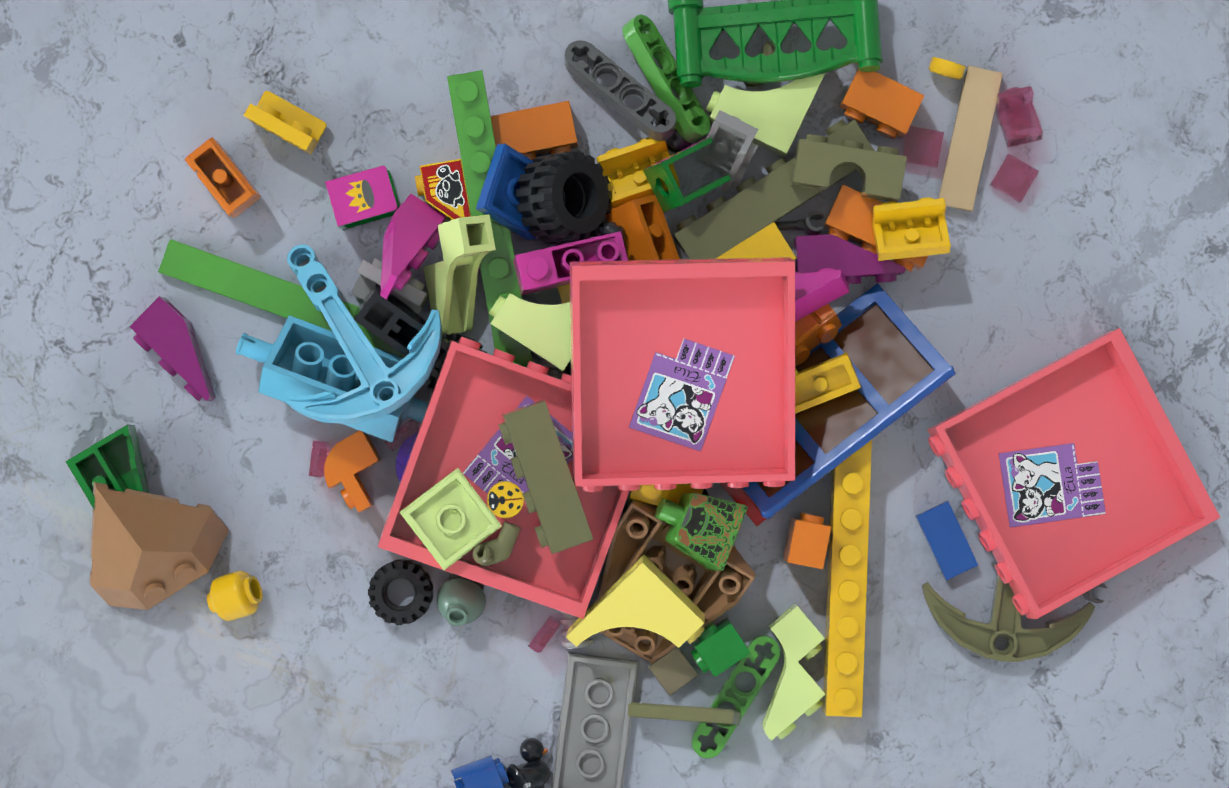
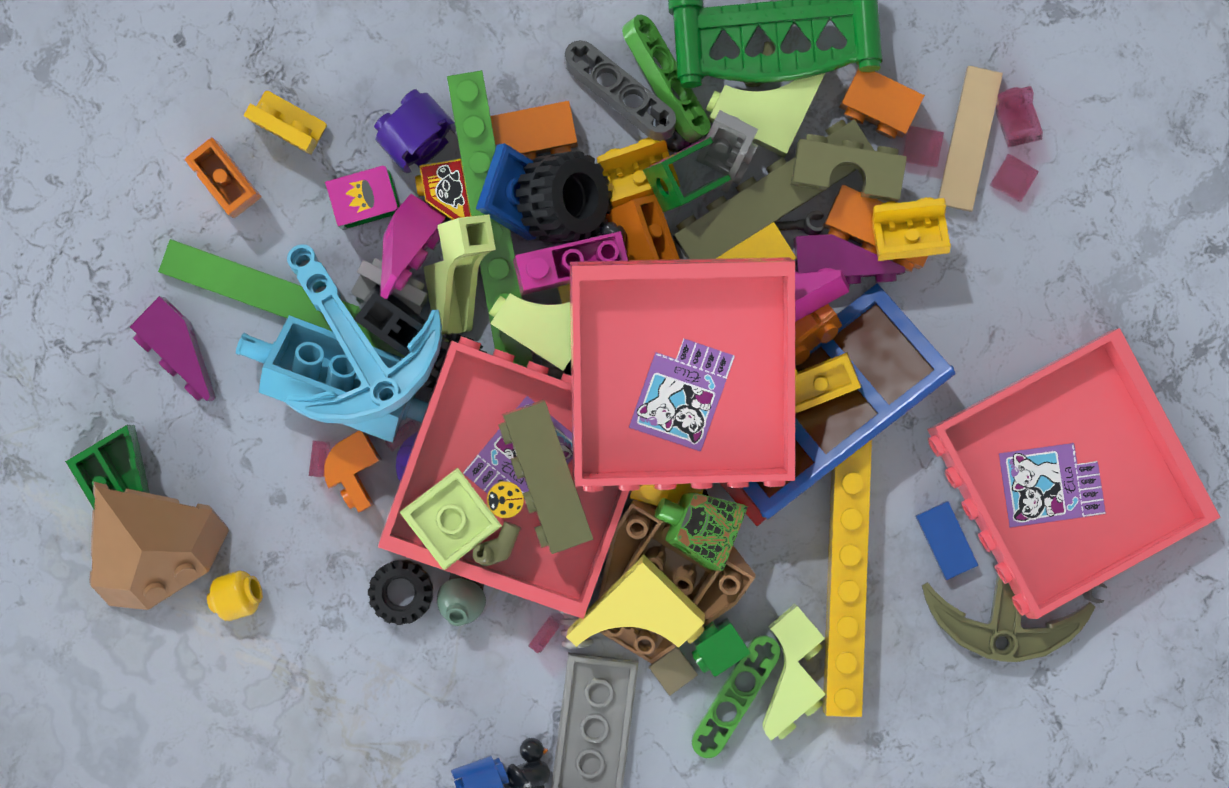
olive tile [628,702,741,725] -> none
orange brick [783,512,831,569] -> none
yellow tile [928,57,966,80] -> none
none -> dark purple brick [374,89,456,173]

